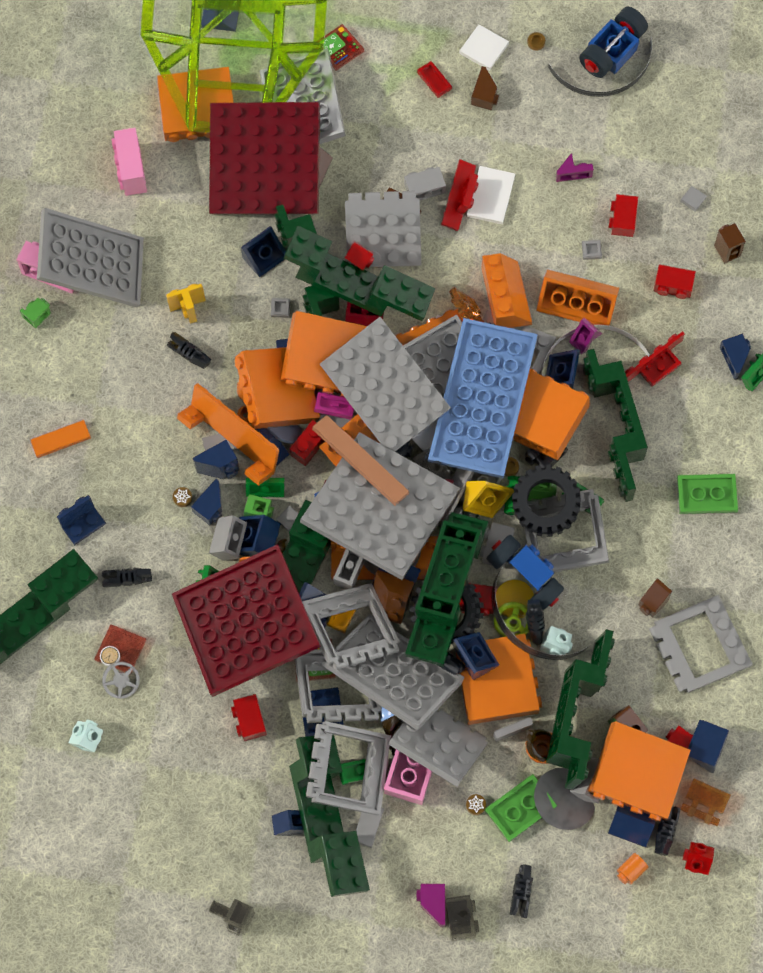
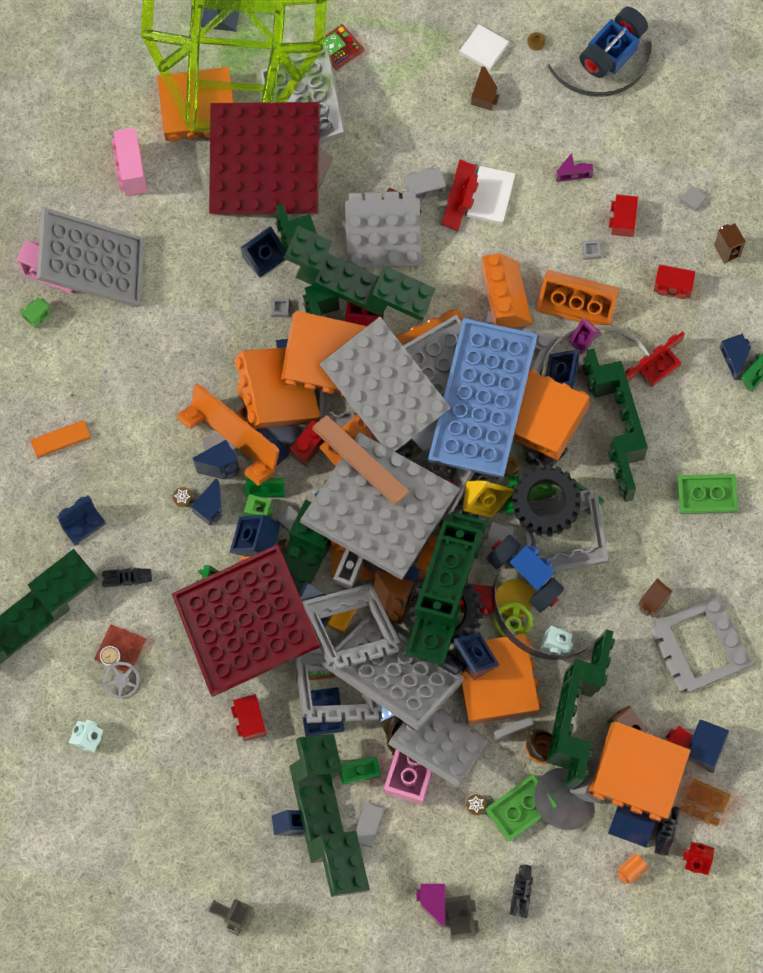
yellow bracket [166,284,206,324] -> none
black hinge [167,332,211,369] -> none
light grey brick [209,515,247,561] -> none
light grey hinge [306,721,391,815] -> none
dark pink plate [314,392,354,420] -> none
red brick [344,241,374,270] -> none
red tile [417,61,452,98] -> none
clear orange plate [449,287,484,322] -> none
black hinge [526,599,545,646] -> none

